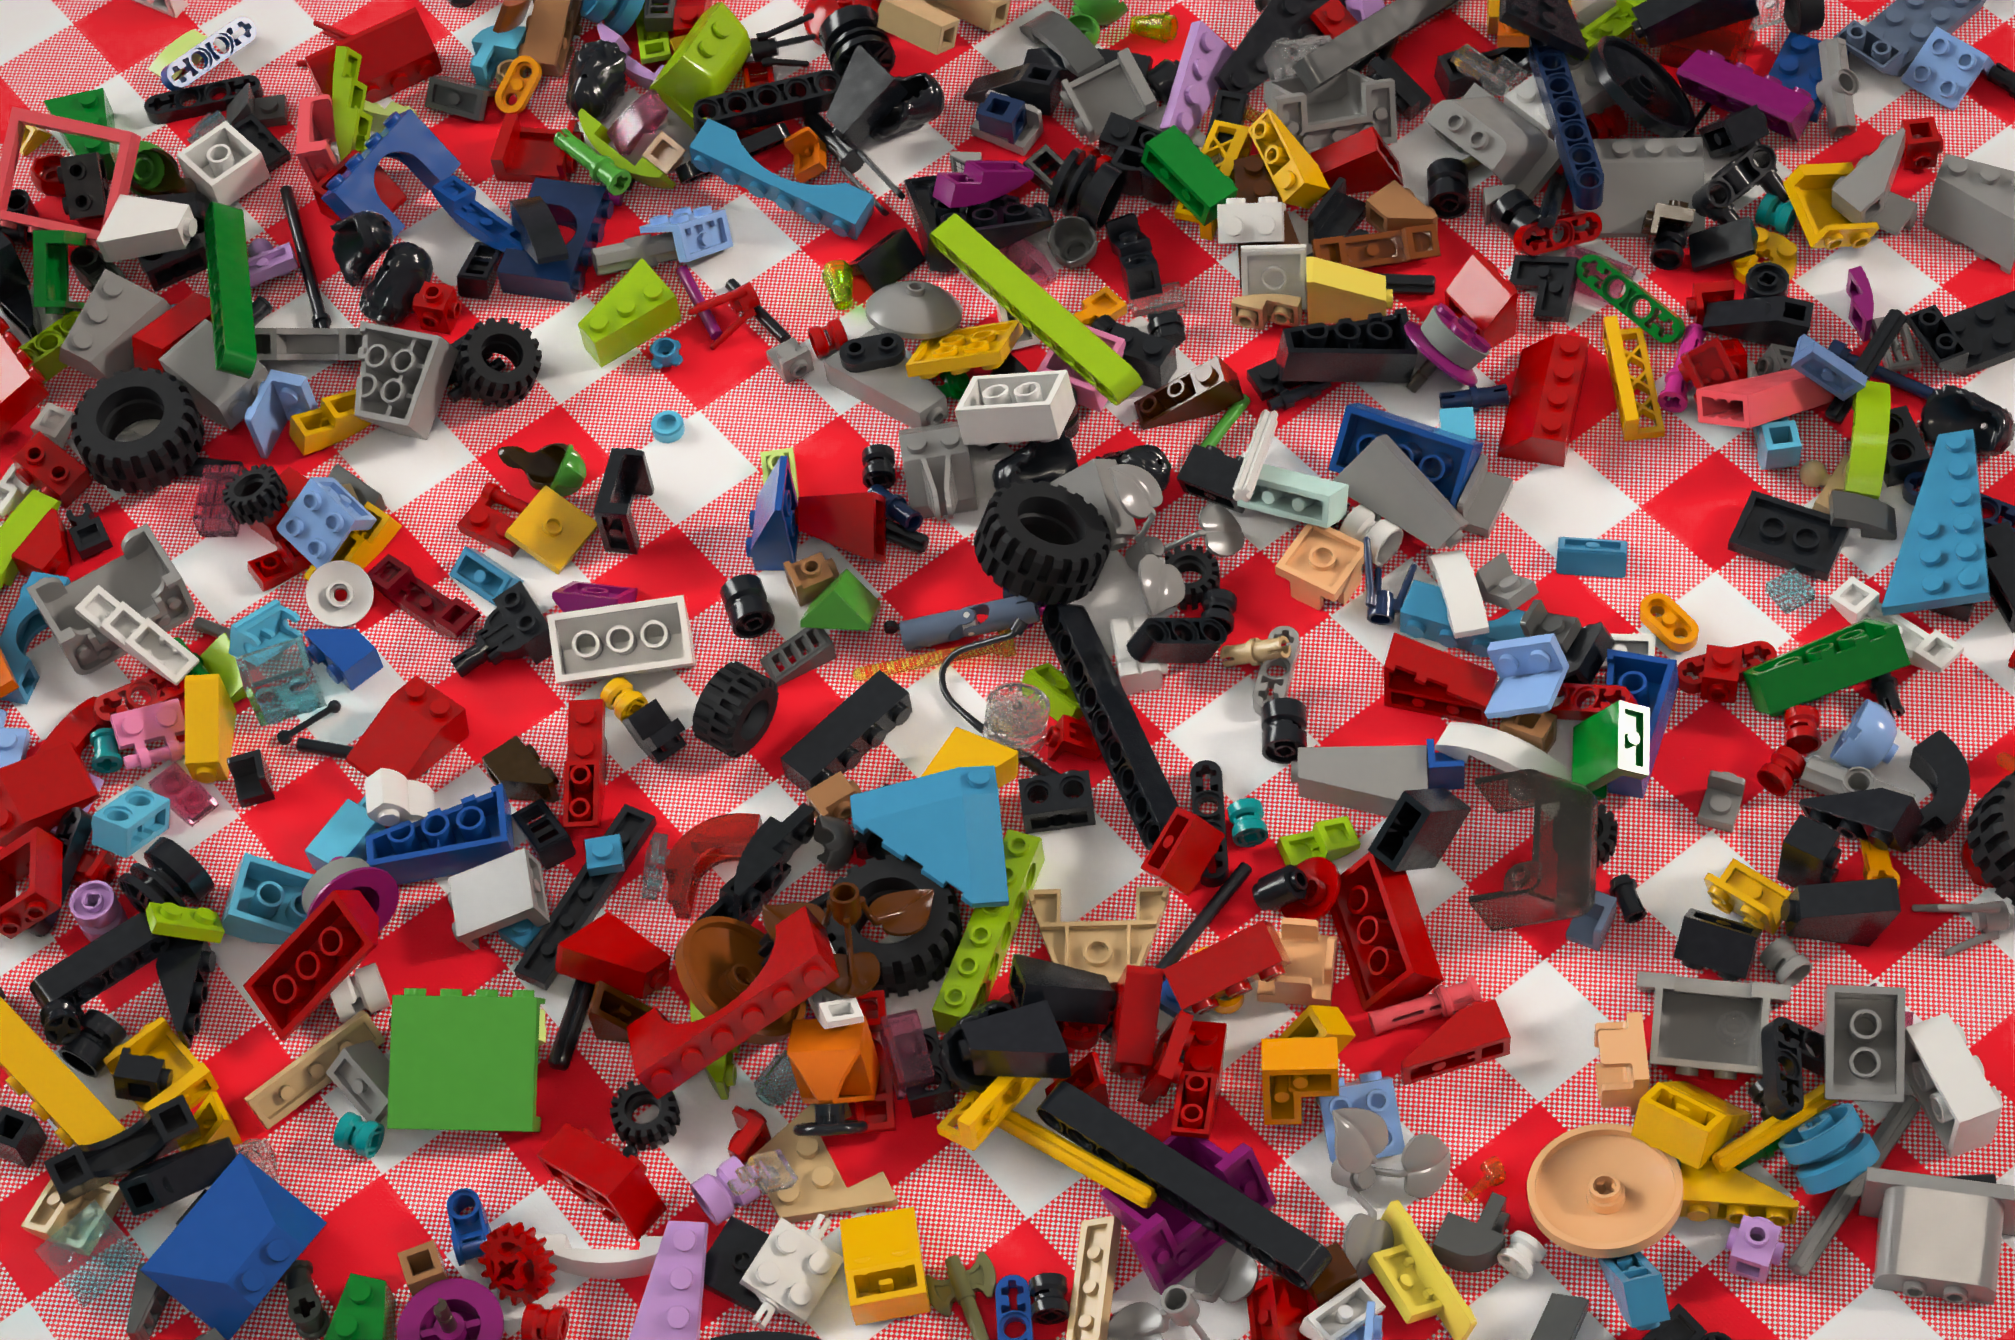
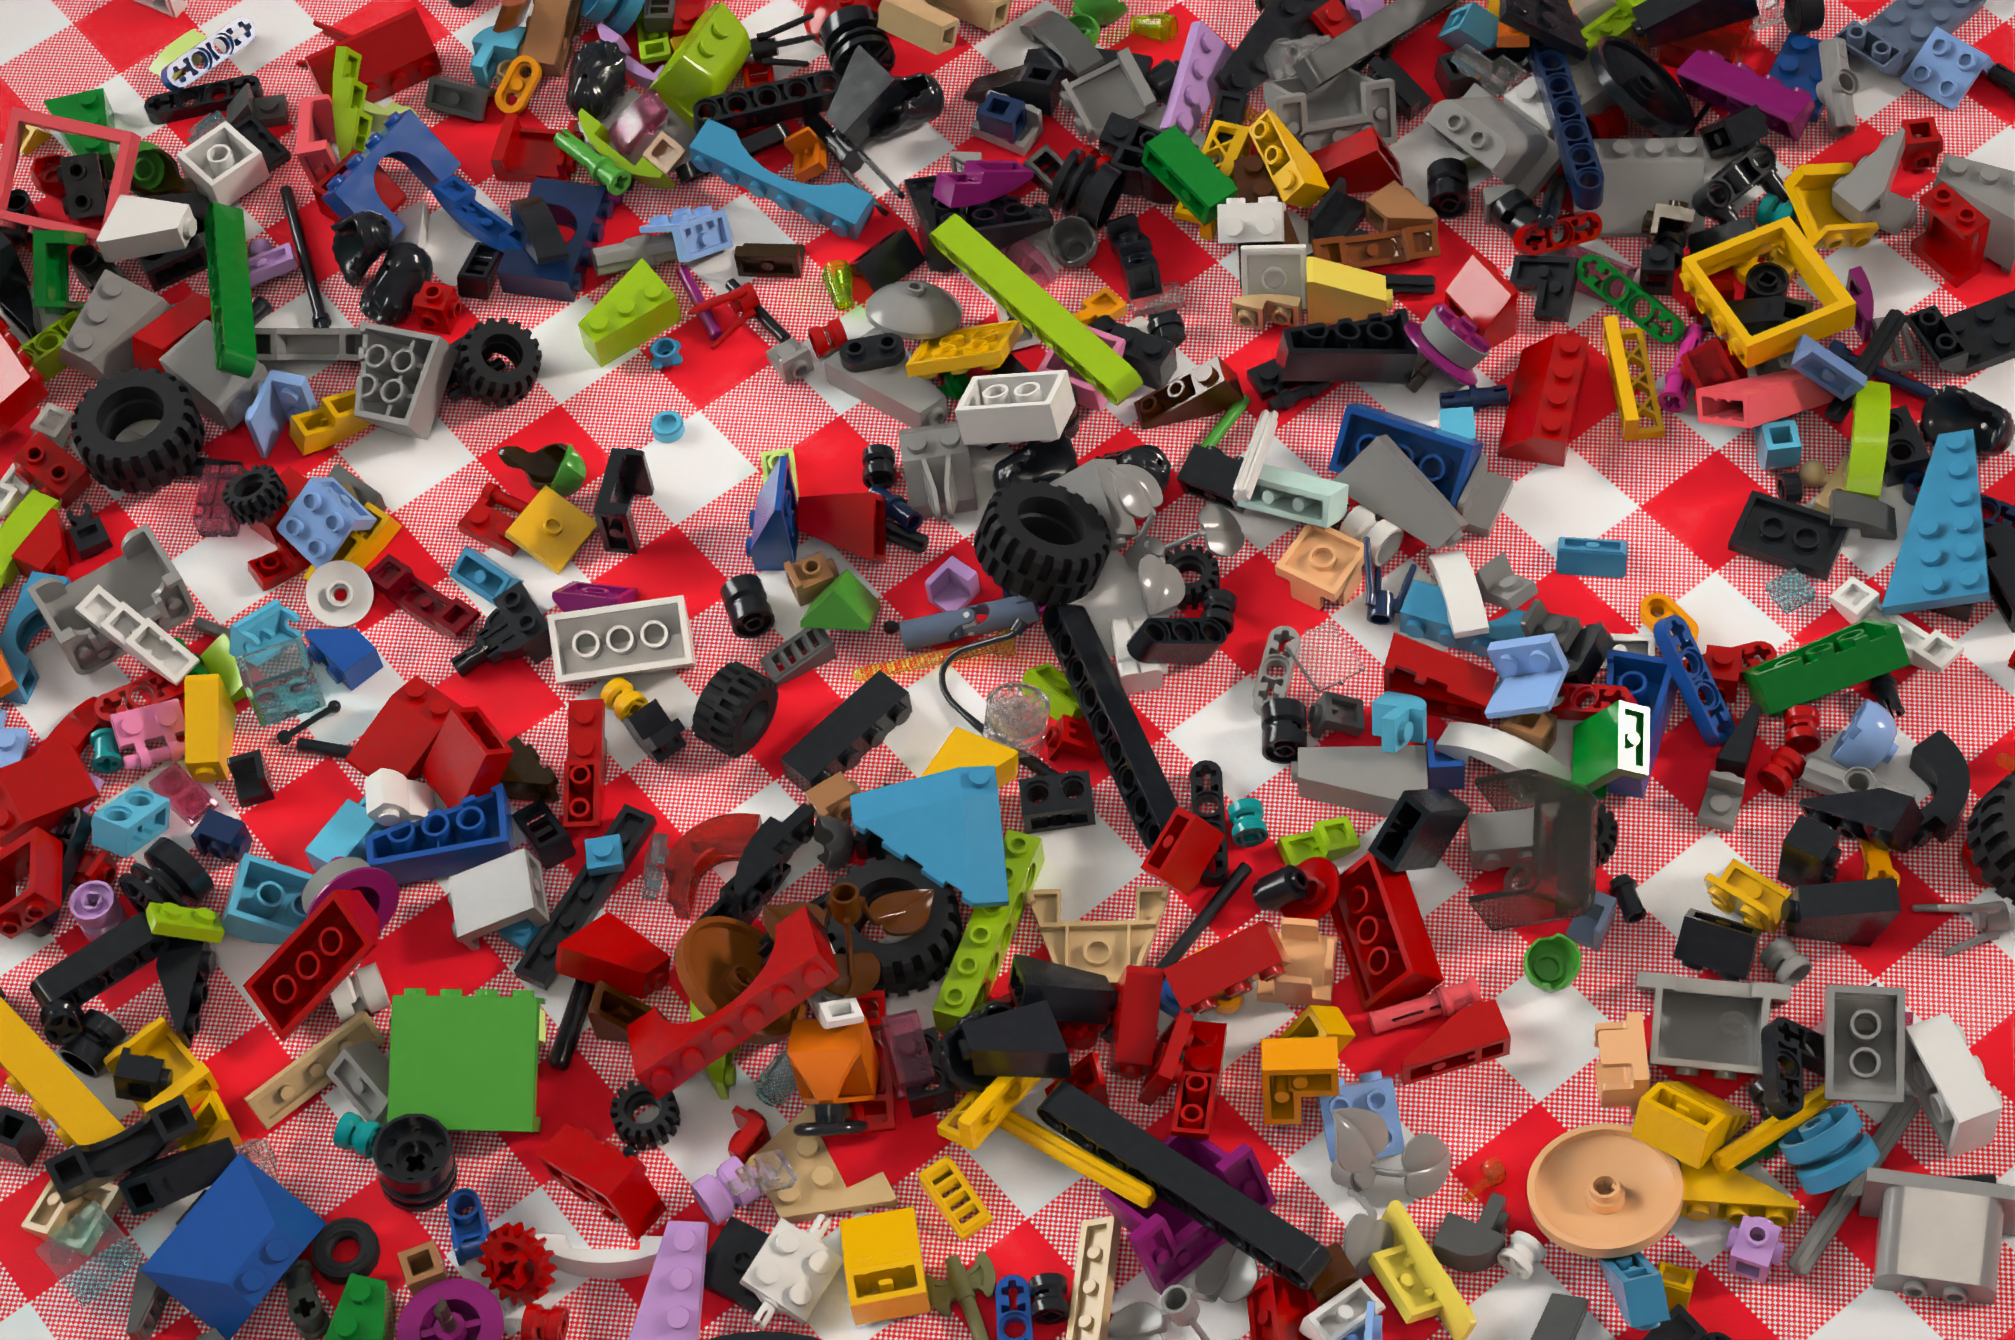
tan pin [1220,636,1291,668] -> none
none -> dark blue brick [191,808,253,862]
none -> black tyre [311,1217,381,1285]
none -> black wheel [373,1114,458,1212]
none -> white slope [394,200,430,250]
none -> red brick [420,706,514,808]
none -> dark brown panel [734,243,806,278]
none -> yellow slope [918,1155,994,1242]
none -> lavender panel [925,556,980,612]
none -> clear piece [1284,621,1366,694]
none -> dark grey bracket [1307,691,1365,738]
none -> medium azure brick [1372,691,1427,753]
none -> medium azure brick [1437,1,1499,53]
none -> light grey brick [1466,808,1545,871]
none -> bright green hair [1523,933,1582,992]
none -> black brick [1639,245,1675,296]
none -> blue beam [1653,615,1736,747]
none -> yellow slope [1657,1261,1697,1311]
none -> yellow window [1679,216,1856,369]
none -> black slope [1715,703,1761,778]
none -> black axle [1776,472,1803,503]
none -> red panel [1910,182,1990,288]

